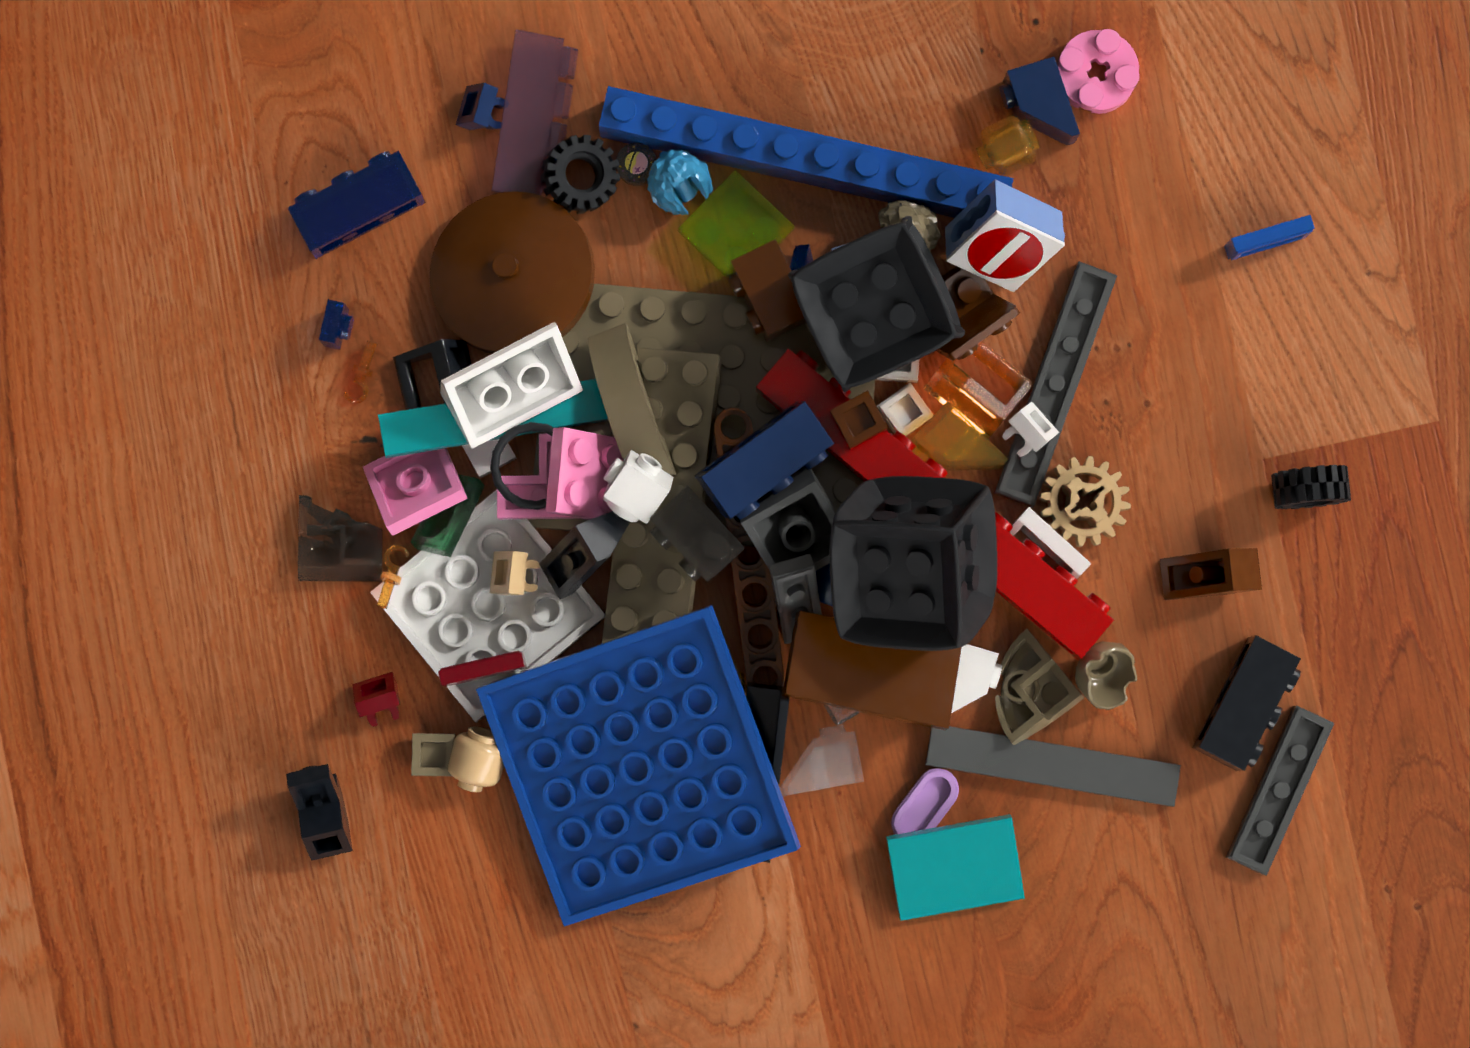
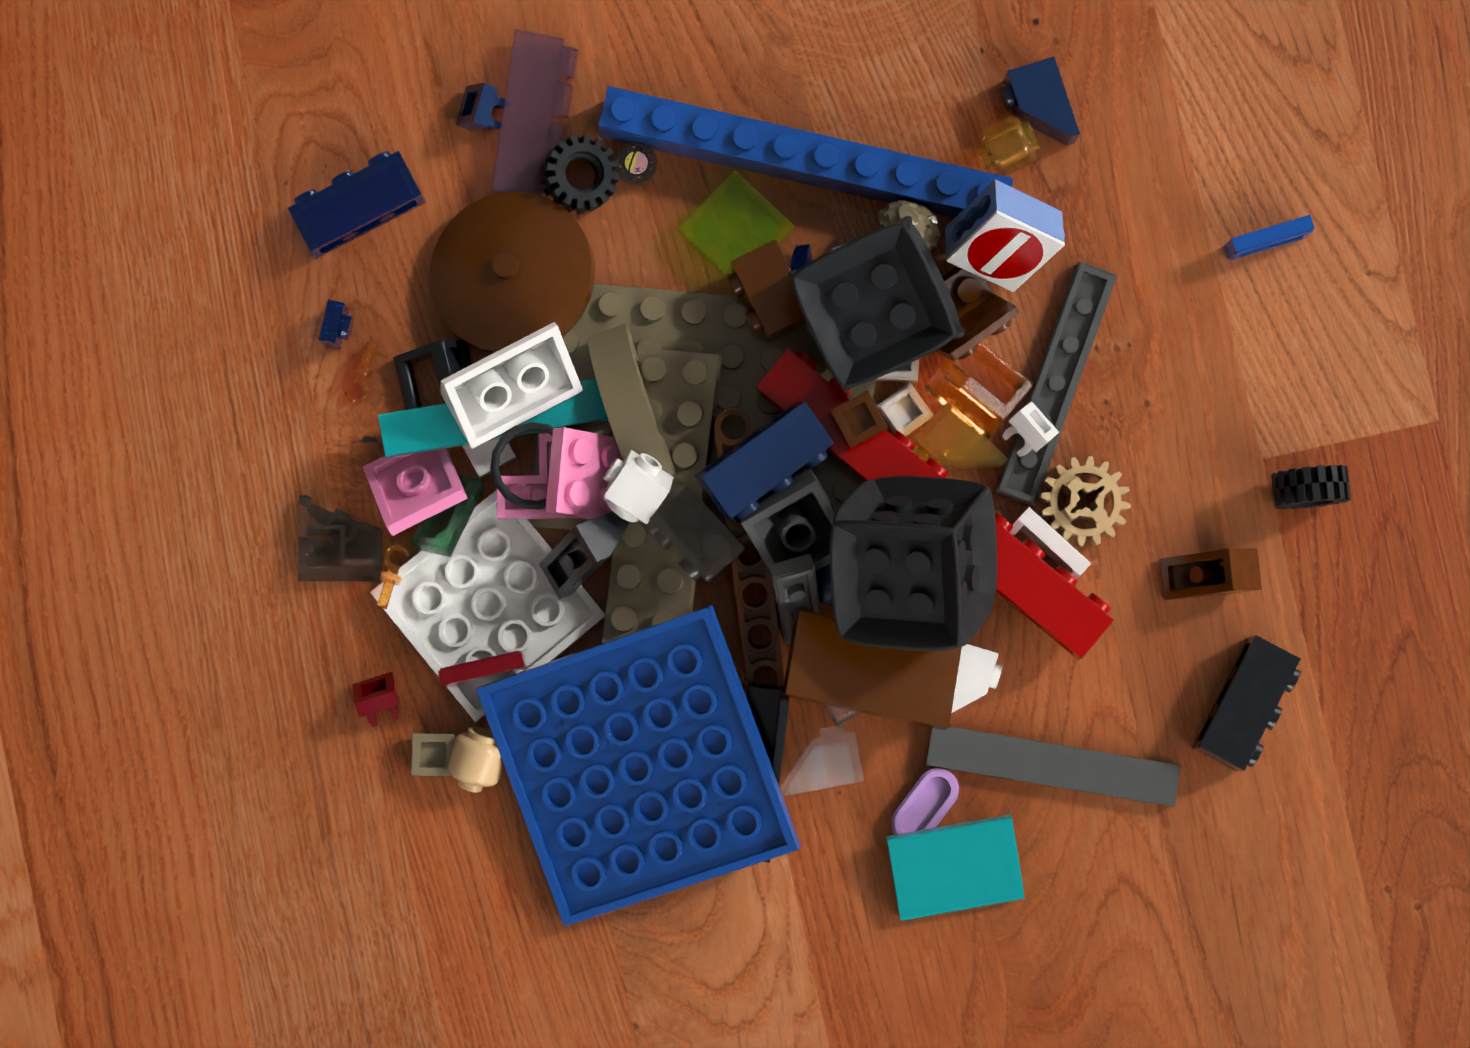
black brick [286,764,353,861] -> none
tan tile [489,551,540,595] -> none
dark azure piece [647,149,713,215] -> none
dark tan brick [995,629,1084,745] -> none
bright pink plate [1058,29,1139,114] -> none
dark tan hair [1075,641,1137,710] -> none
dark grey tile [1226,705,1334,876] -> none

